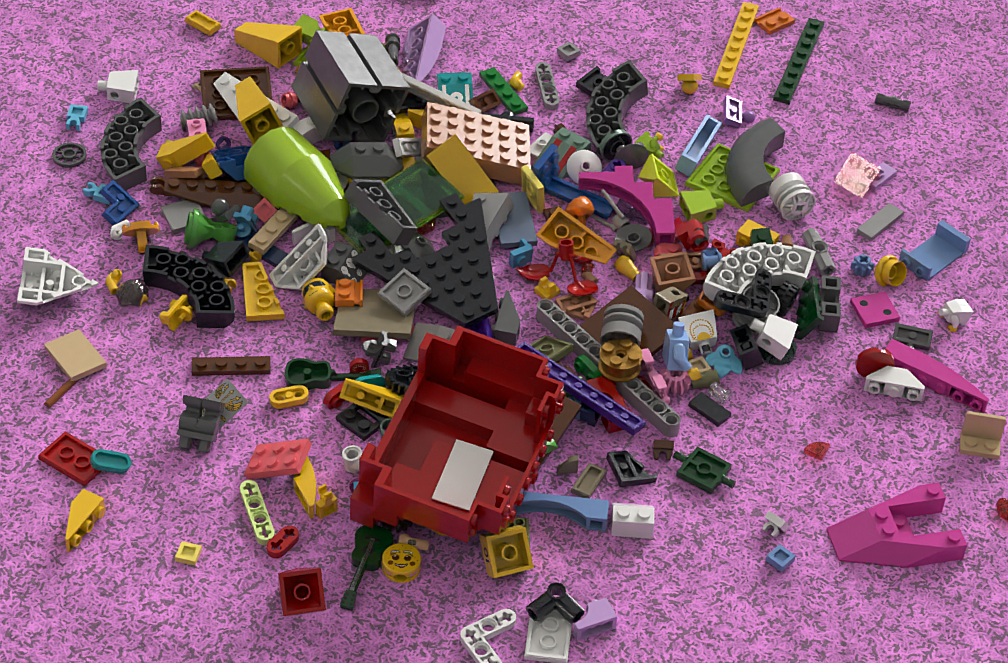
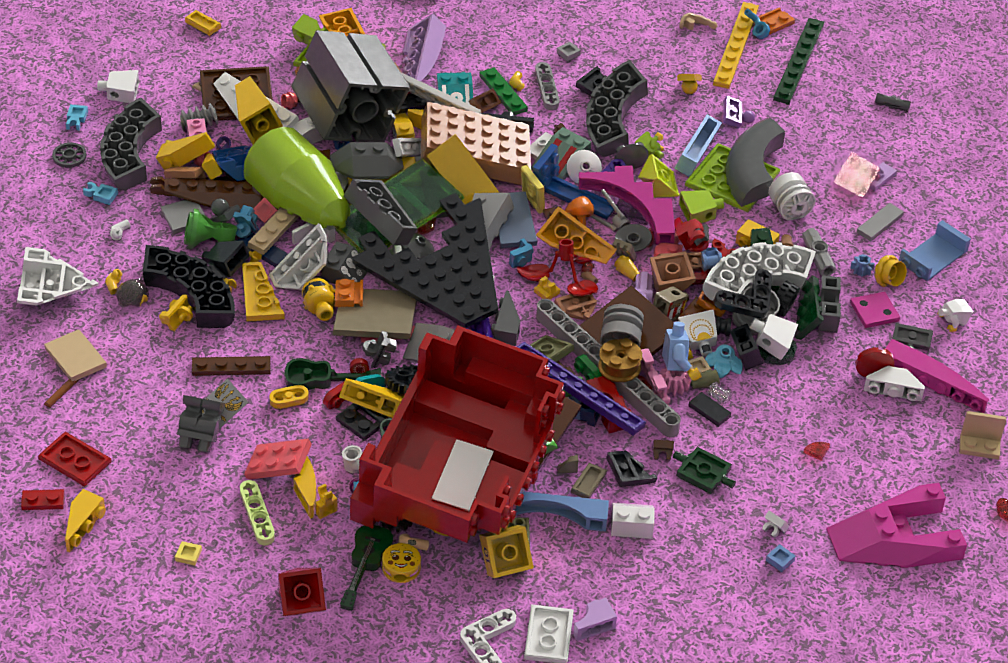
teal tile [90,449,131,474] -> none
blue tile [100,180,140,226] -> none
light orange tile [122,221,160,254] -> none
yellow slope [234,22,302,69] -> none
red beam [267,526,299,559] -> none
light grey tile [378,268,432,317] -> none
dark grey pin [385,33,400,66] -> none
black piece [526,582,585,624] -> none
tile [599,129,632,161] -> none
none -> red plate [21,489,65,510]
none -> tan piece [679,13,718,30]
none -> black wheel [716,316,732,337]
none -> dark azure plate [744,9,770,39]

